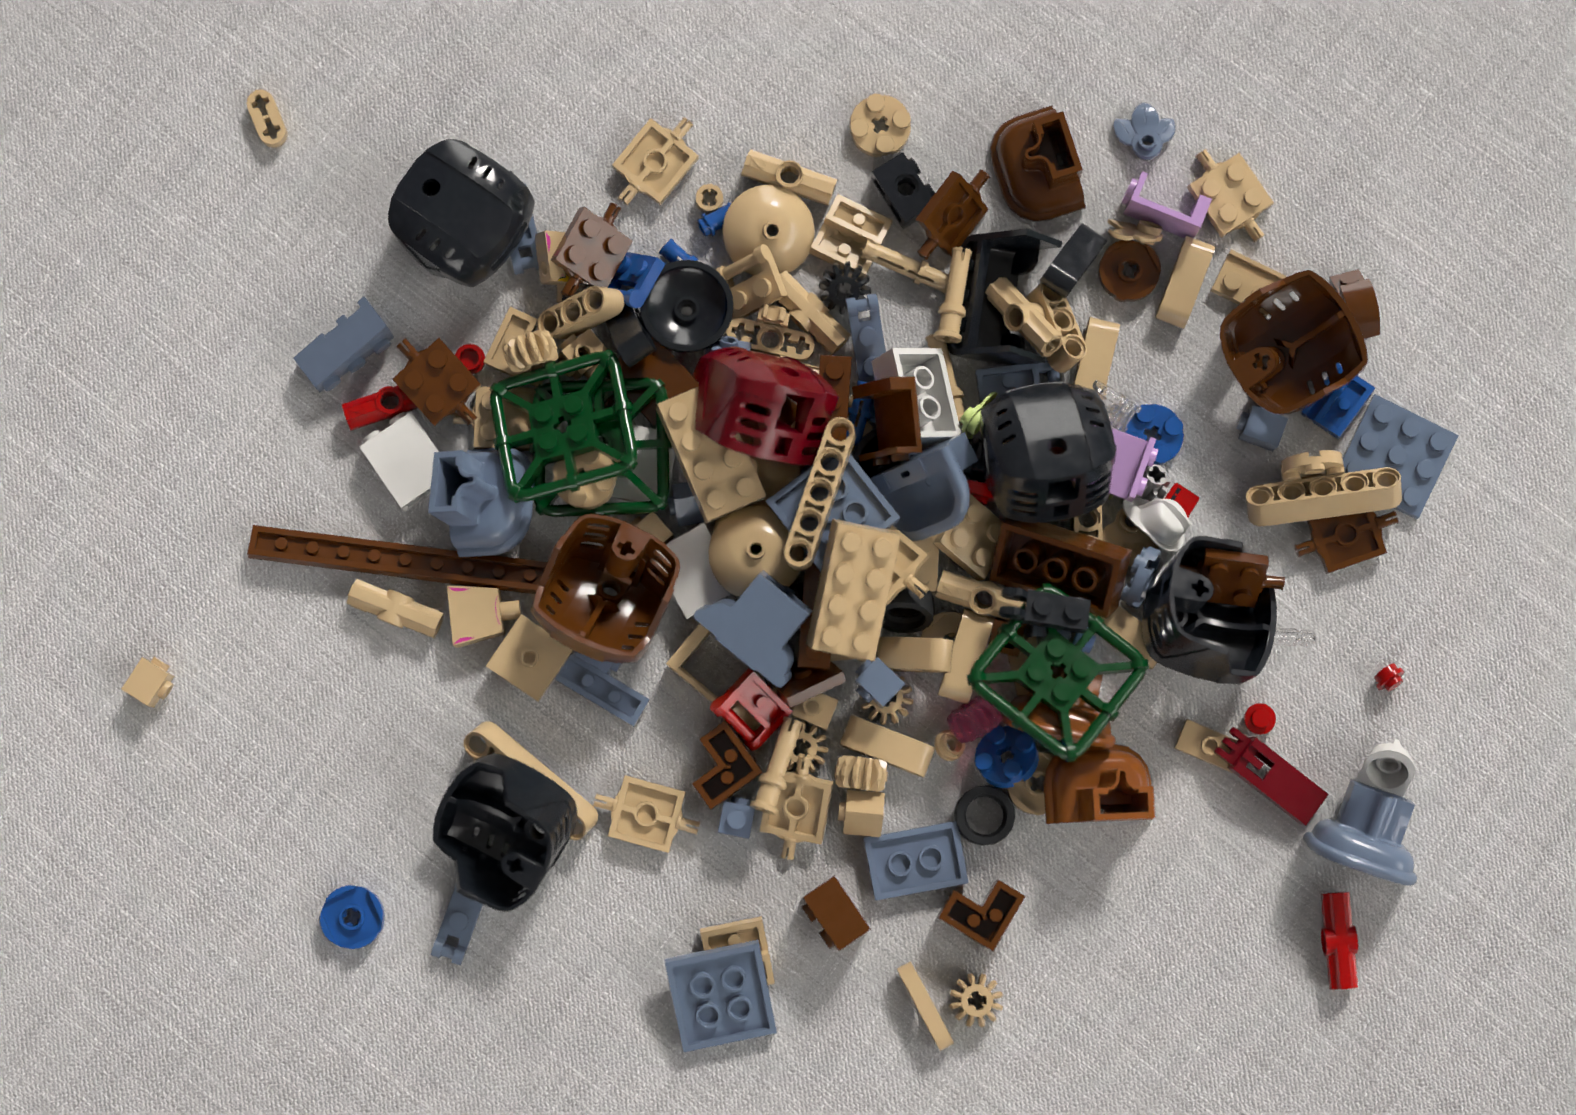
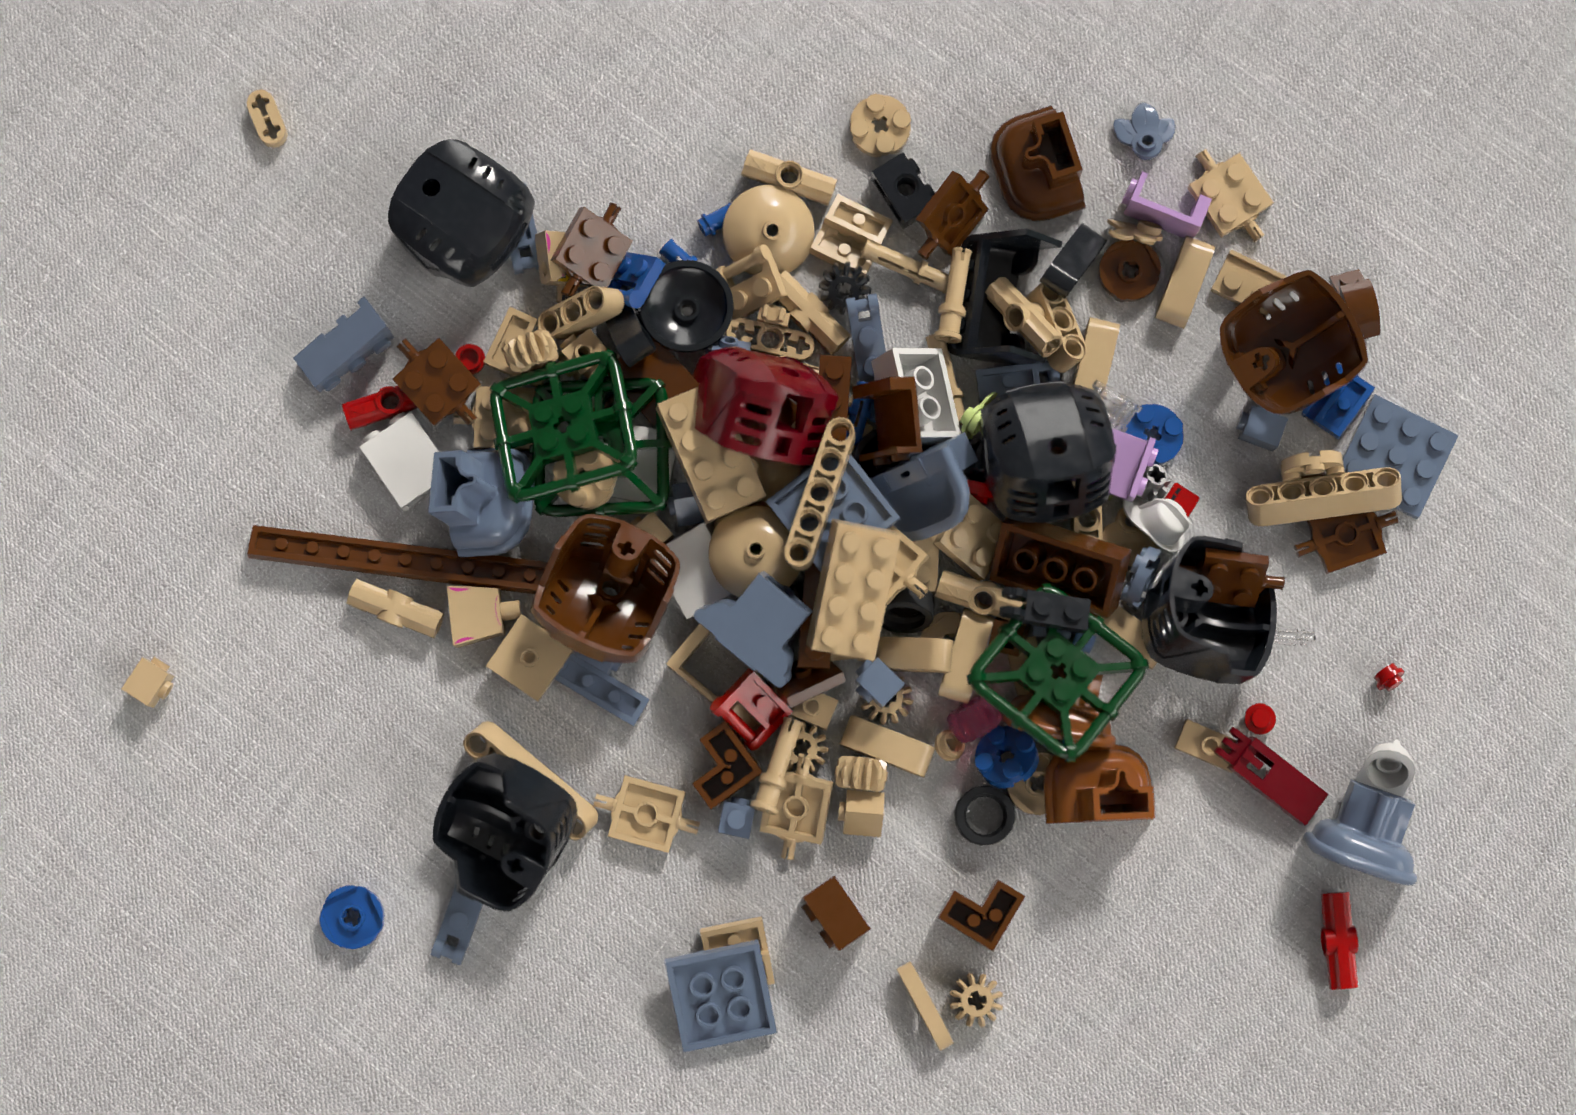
tan plate [612,117,699,206] -> none
tan bush [696,184,723,214] -> none
sand blue plate [863,821,969,901] -> none

